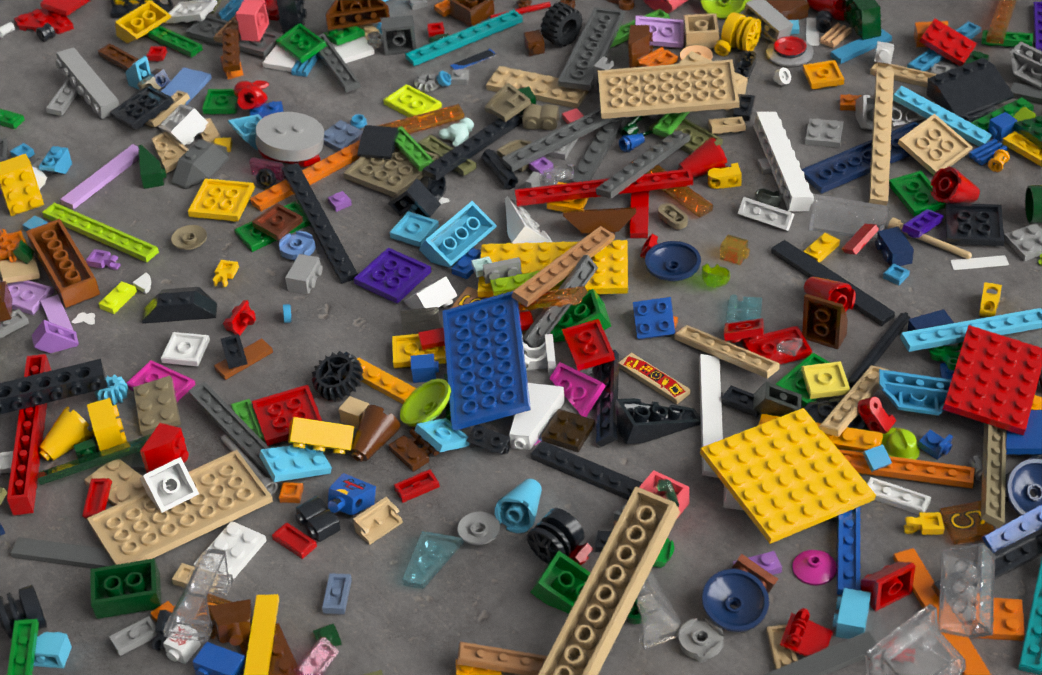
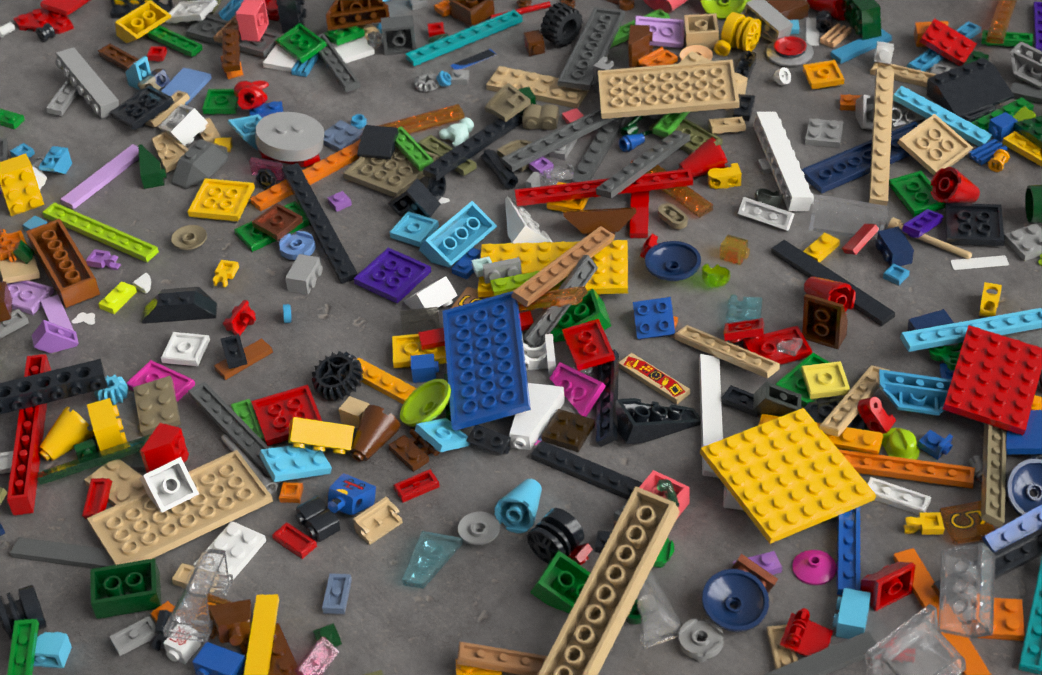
neon yellow tile [383,84,442,123] -> none
black axle [847,312,910,388] -> none
dark azure tile [863,444,892,472] -> none

